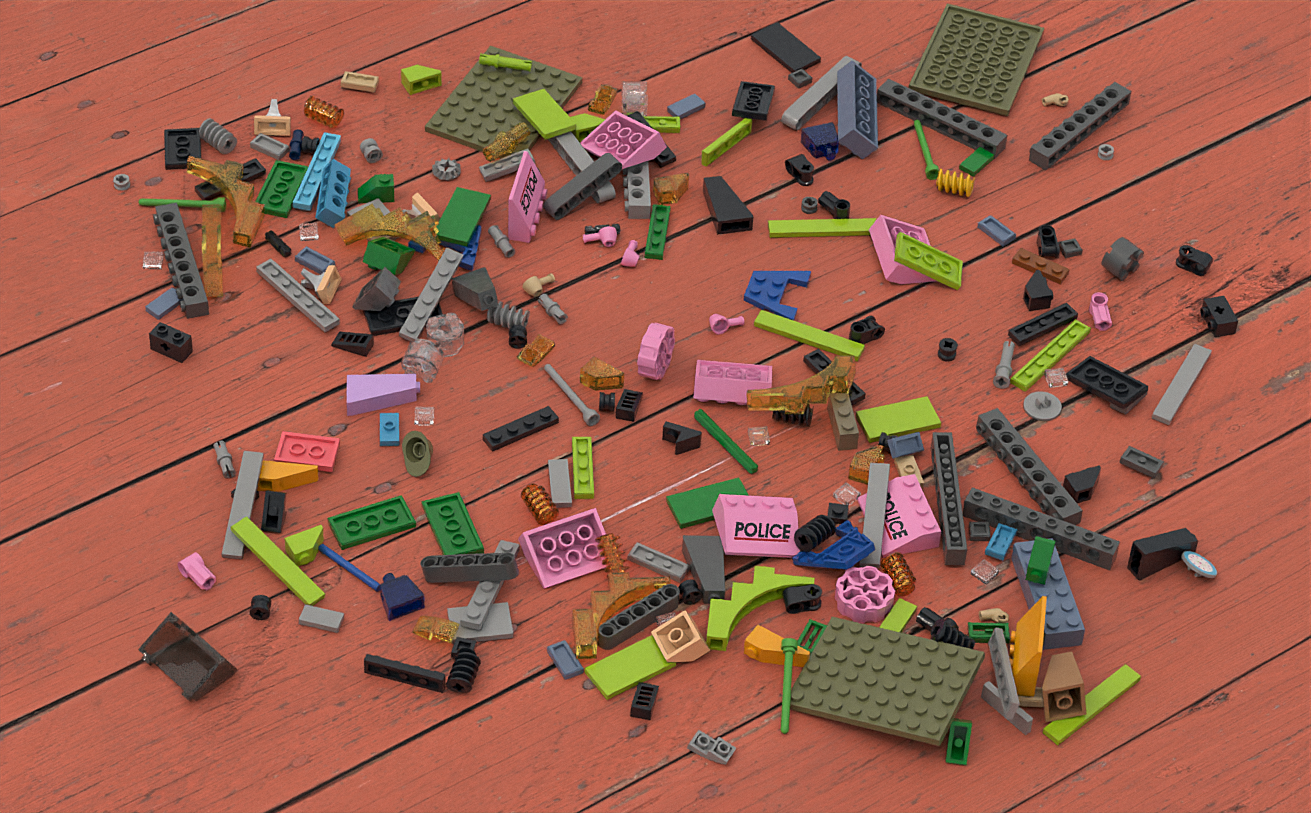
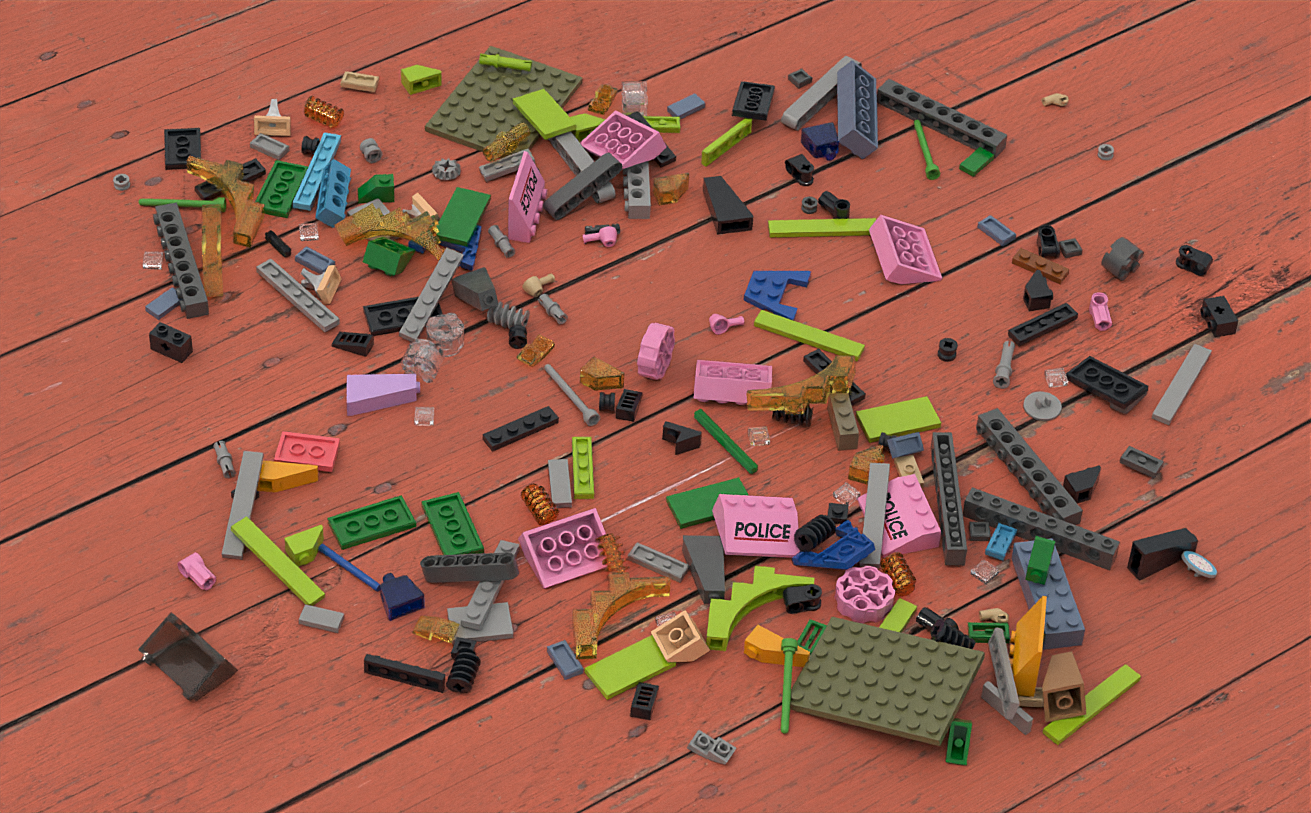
light grey piece [199,118,237,154] -> none
black wheel [249,595,271,620] -> none
black slope [261,490,287,533] -> none
dark blue pin [289,129,304,160] -> none
flat silver slope [352,267,401,311] -> none
dark azure plate [380,413,399,446] -> none
olive piece [402,431,433,477] -> none
dark grey beam [598,584,680,650] -> none
bright pink bar [621,240,639,267] -> none
green tile [644,204,671,260] -> none
black wheel [678,579,702,605] -> none
black tile [751,22,821,73] -> none
black piece [849,316,885,344] -> none
lime tile [894,232,963,290] -> none
olive plate [909,3,1044,116] -> none
yellow piece [936,168,975,197] -> none
lime tile [1010,319,1091,392] -> none
dark grey brick [1029,82,1131,170] -> none

